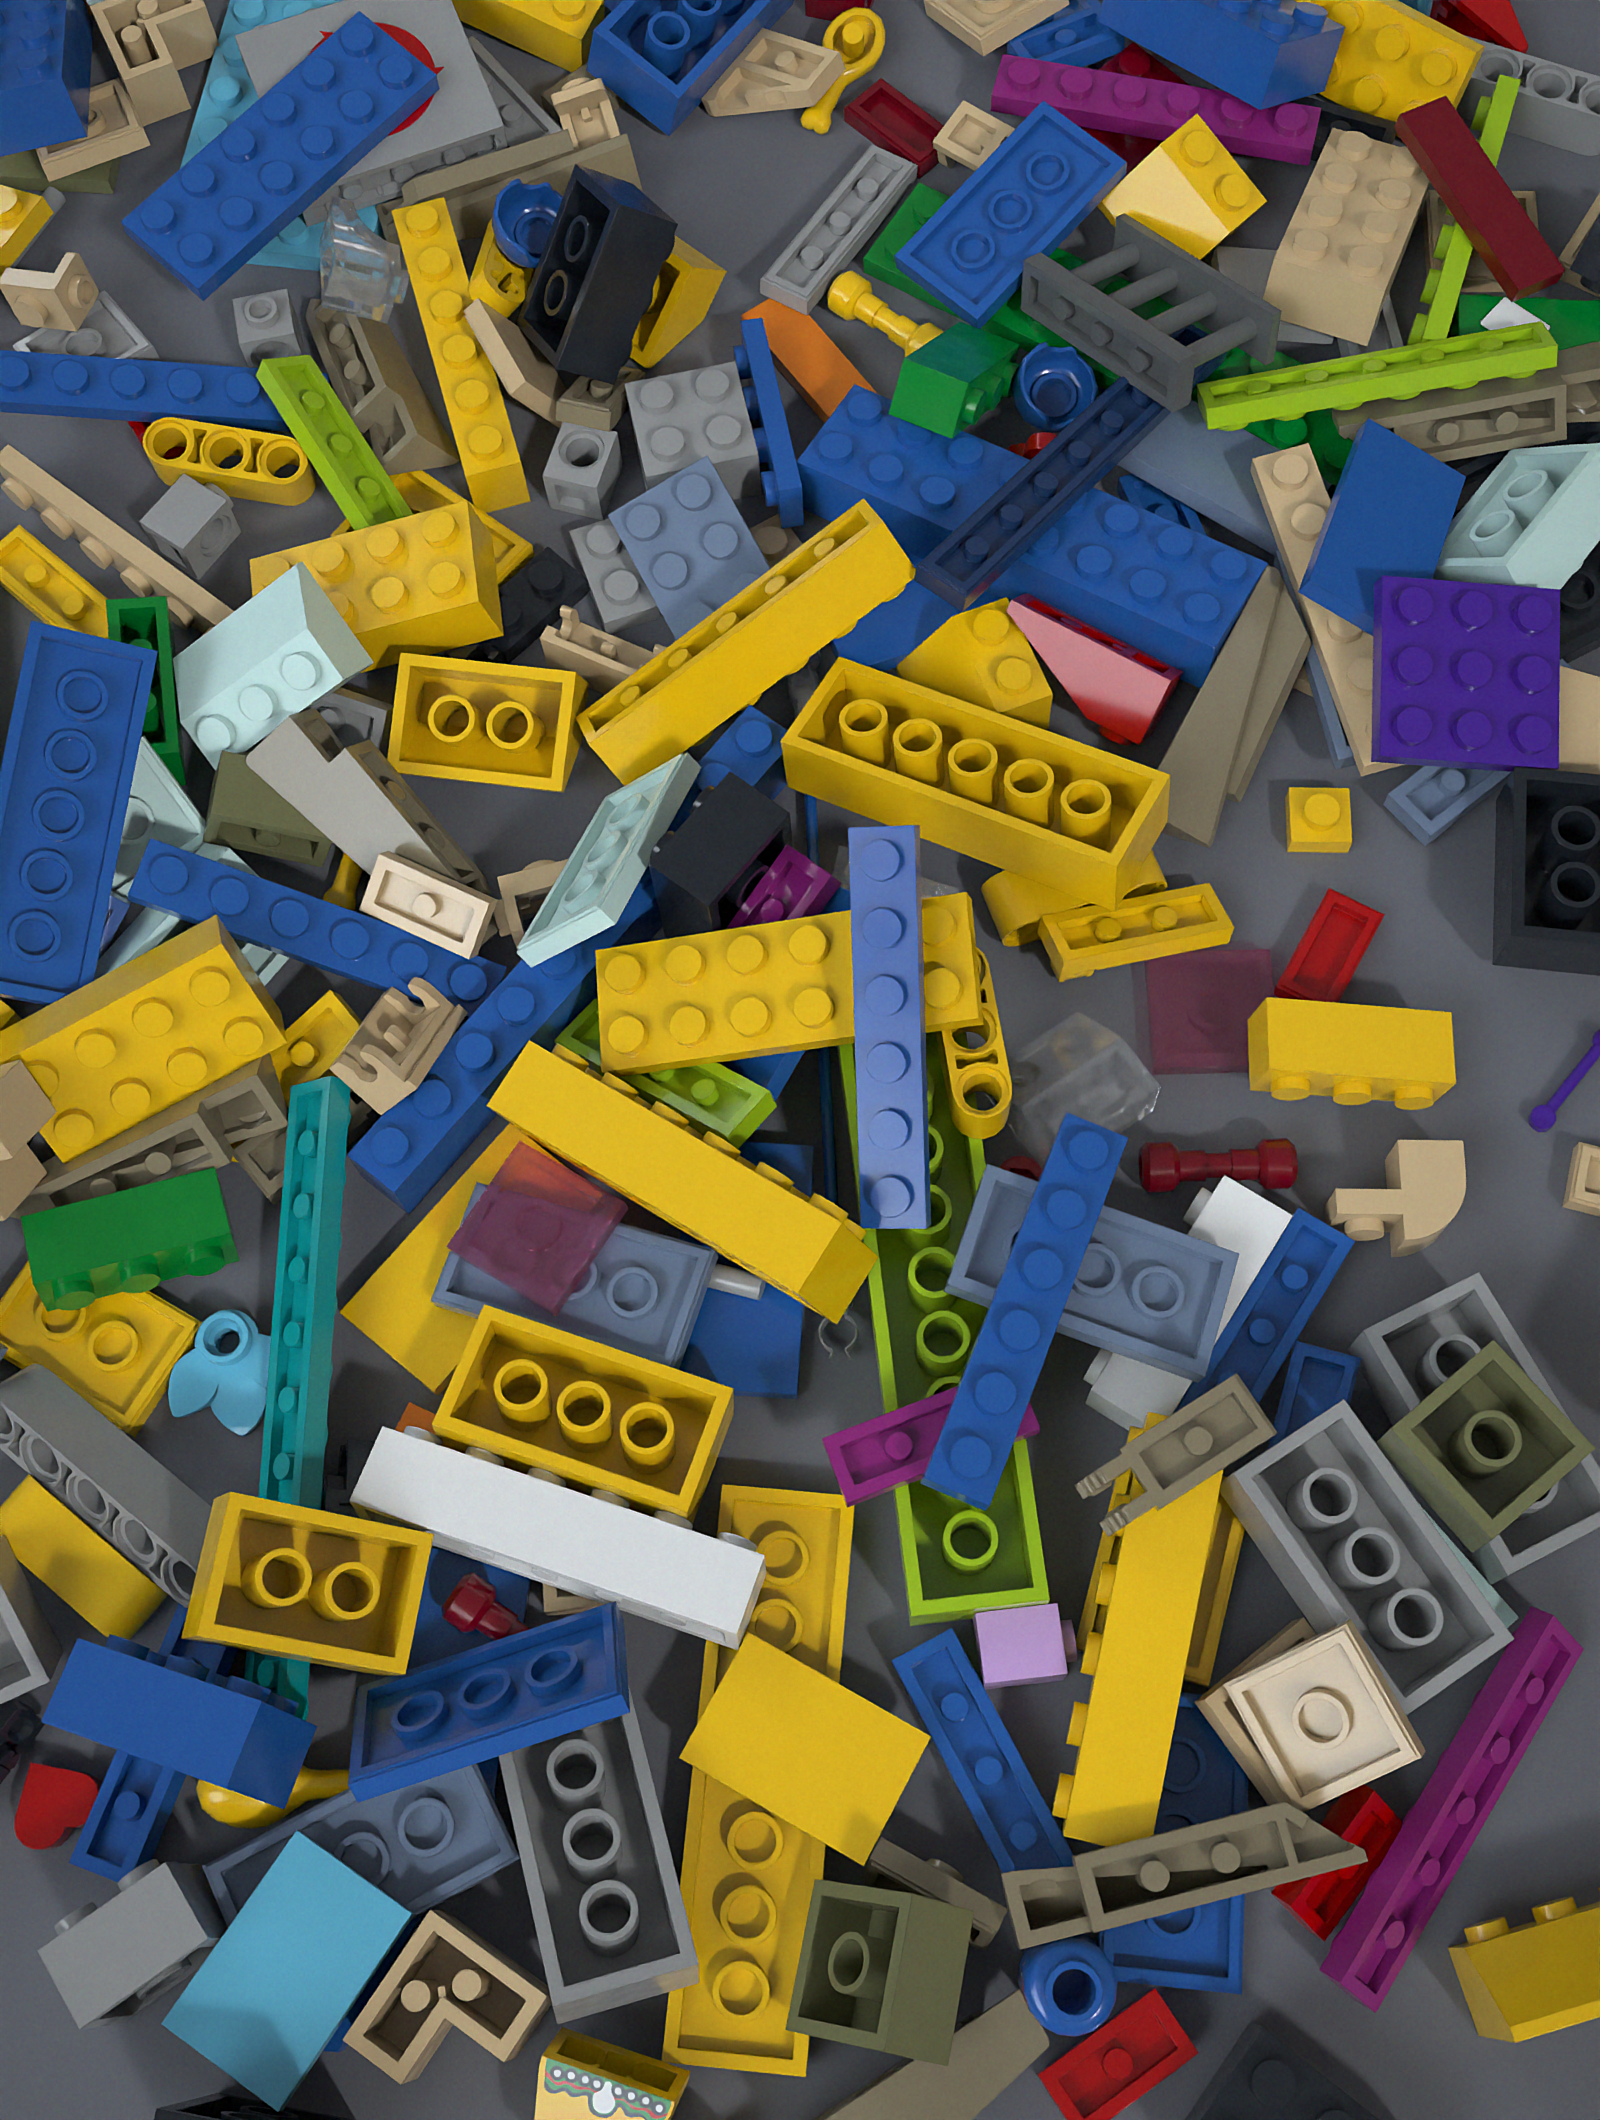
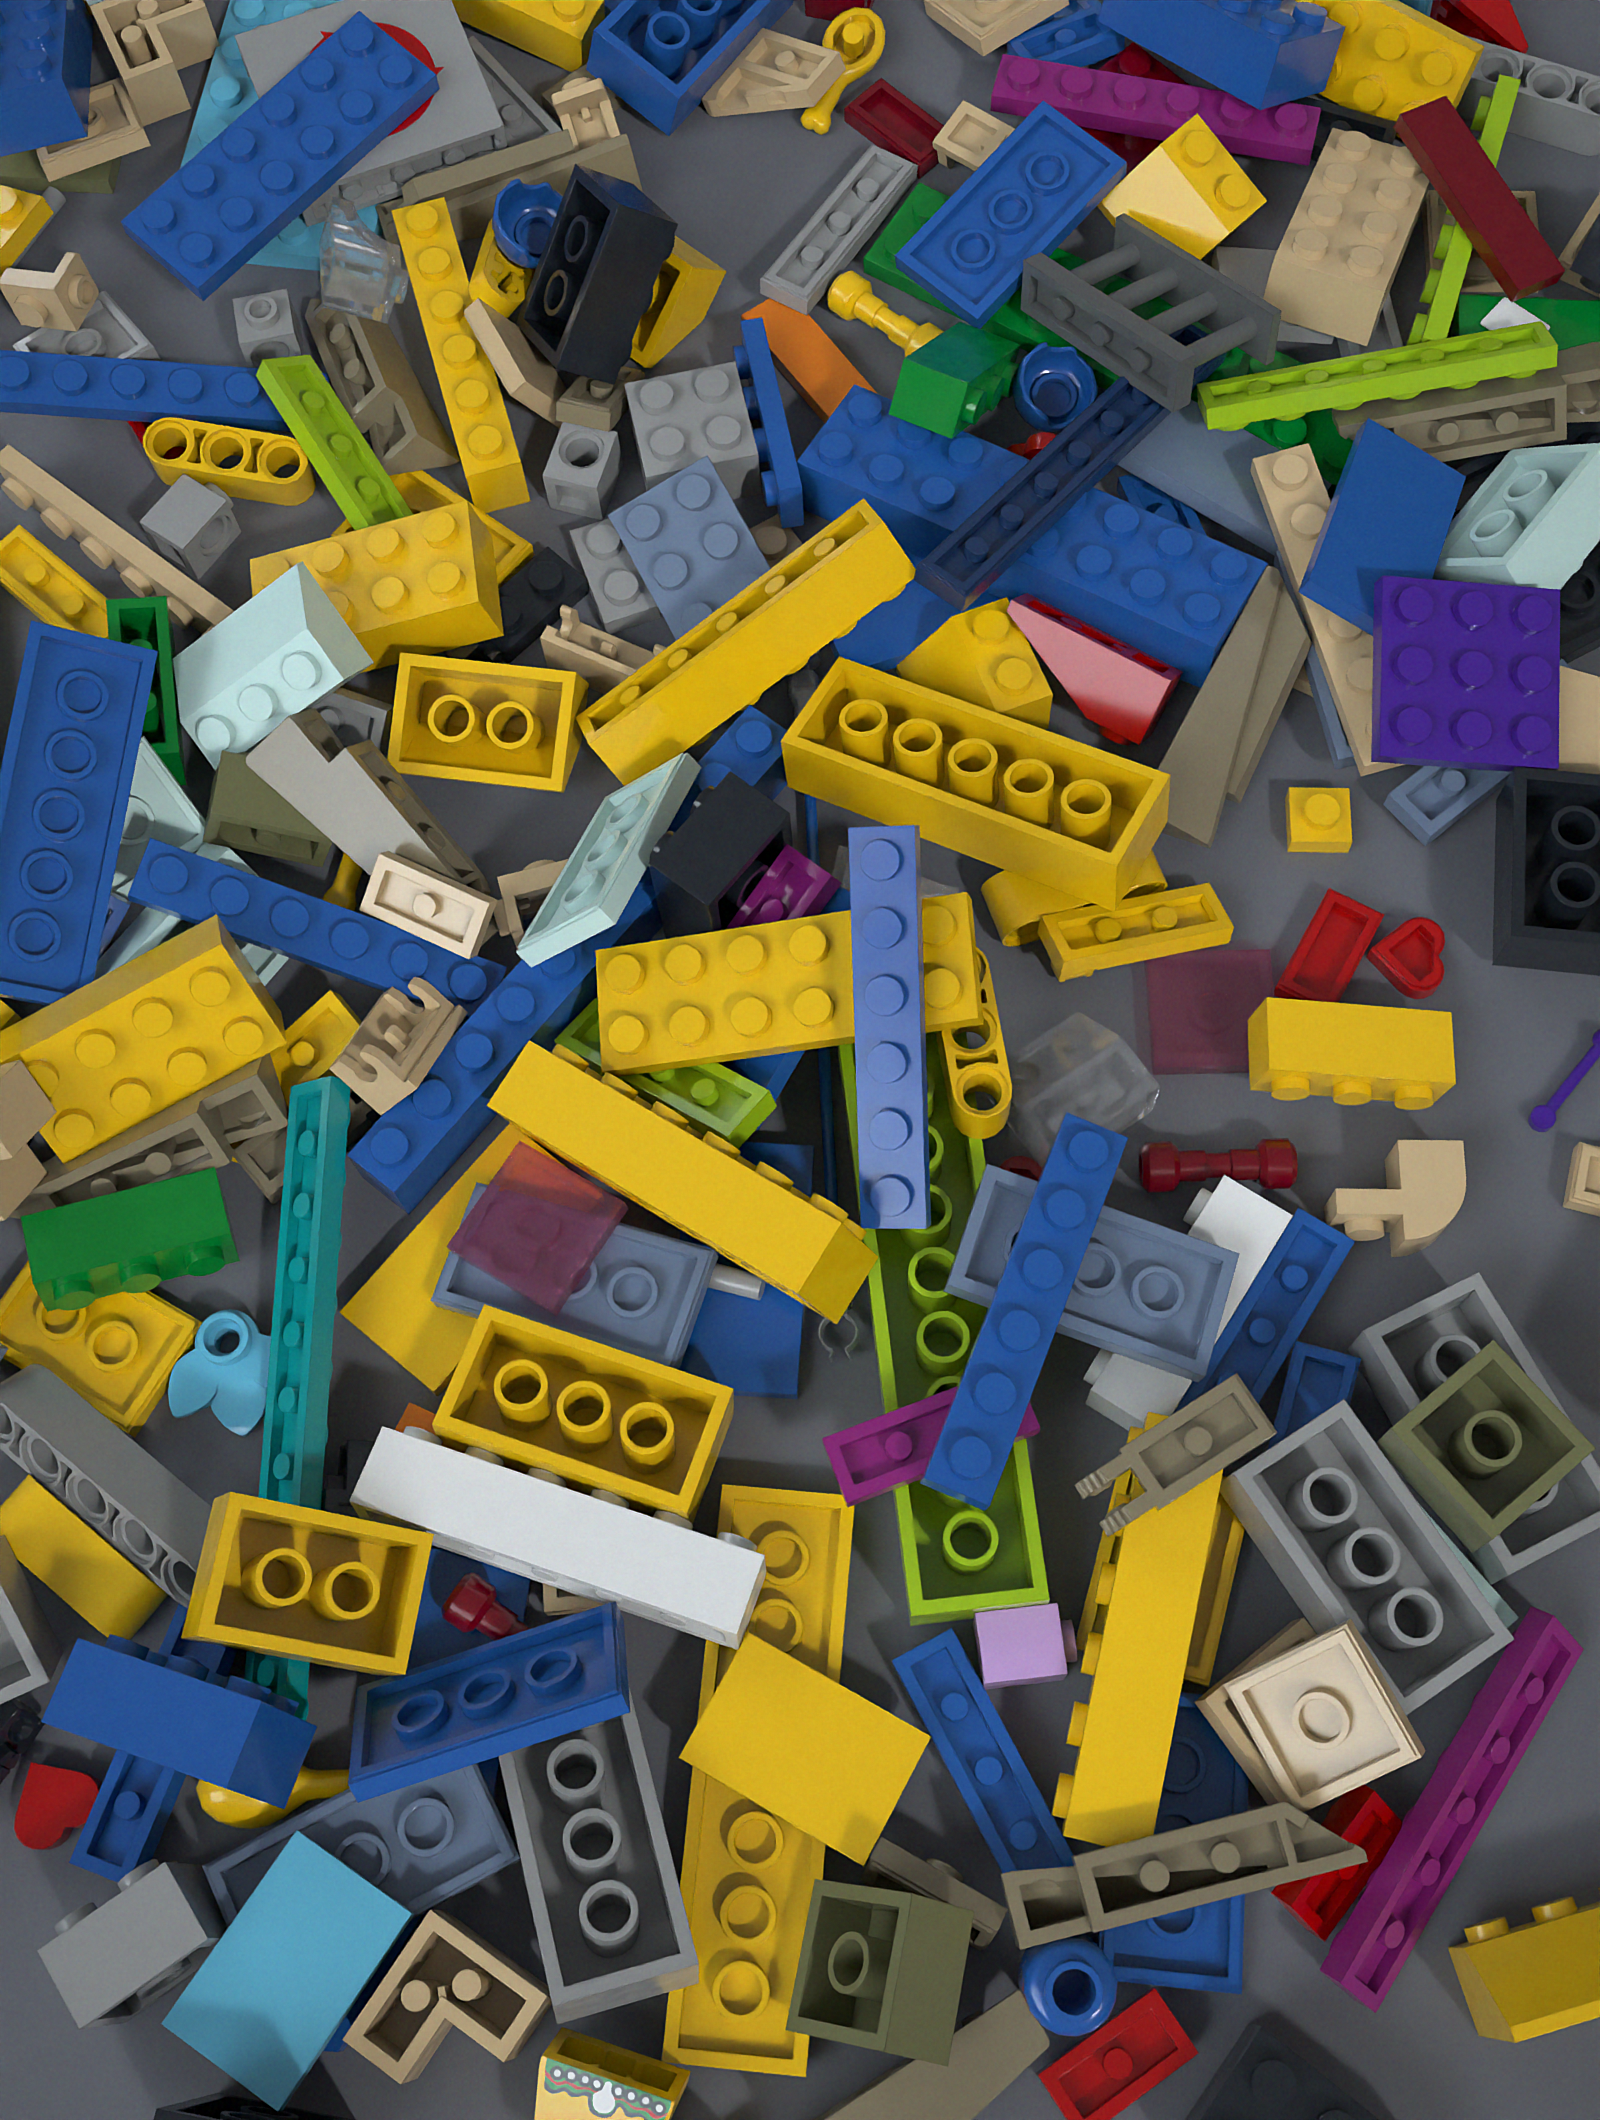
none -> red tile [1366,917,1445,999]

